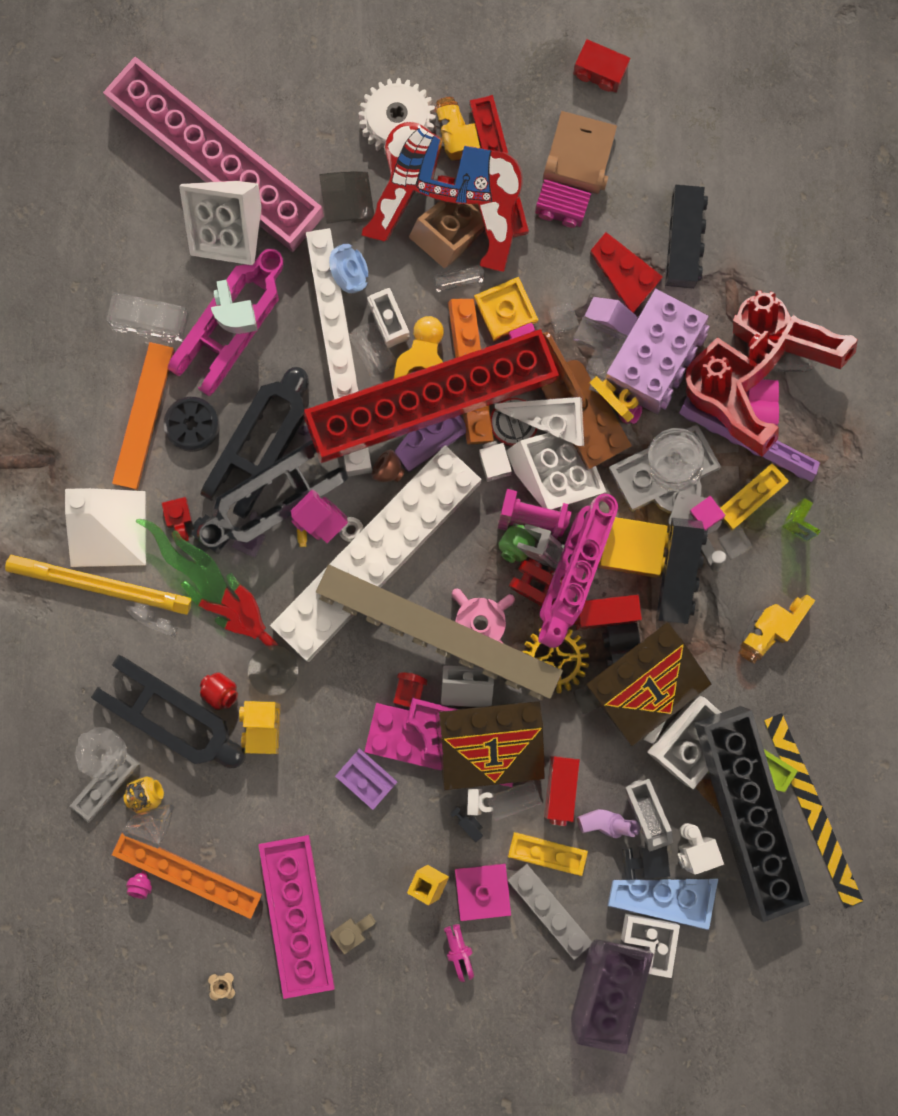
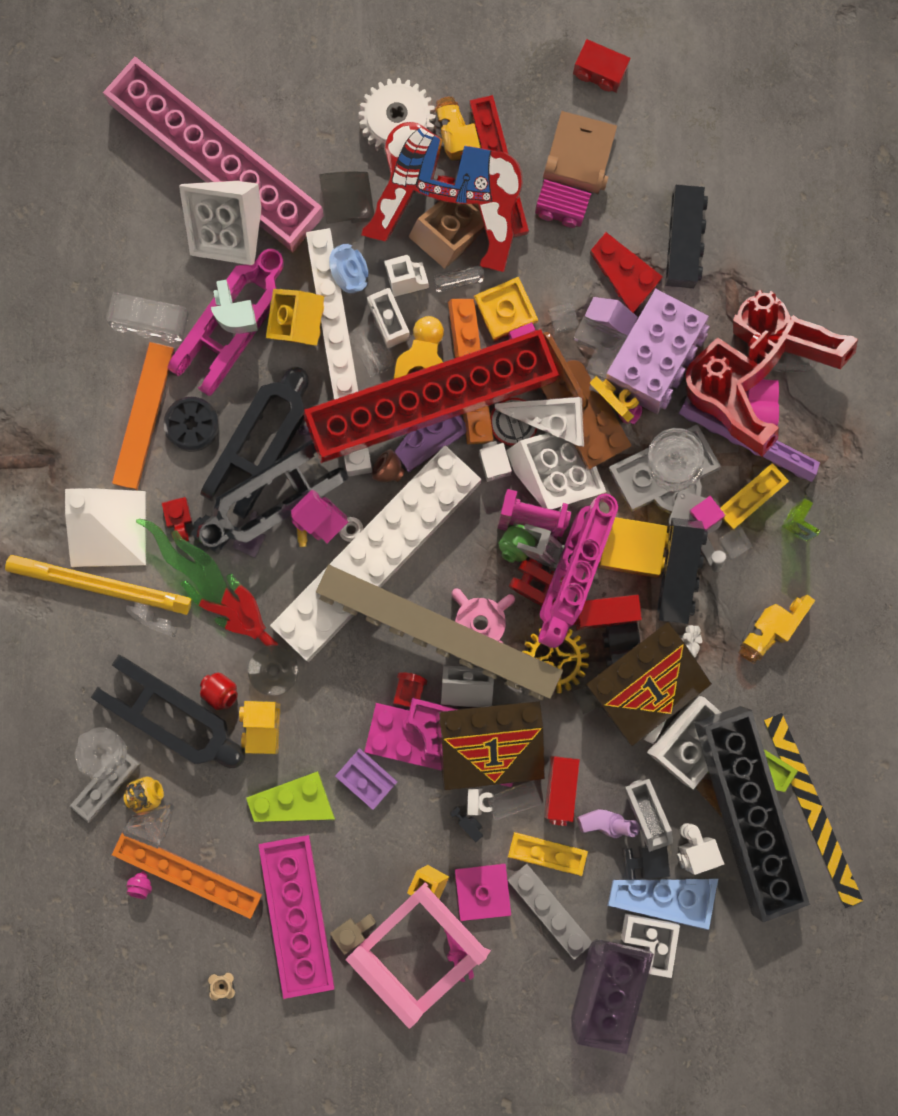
none -> lime wing [246,771,335,822]
none -> yellow brick [266,289,325,346]
none -> bright pink piece [345,882,491,1029]
none -> white brick [384,255,429,297]
none -> white plant [679,625,702,657]

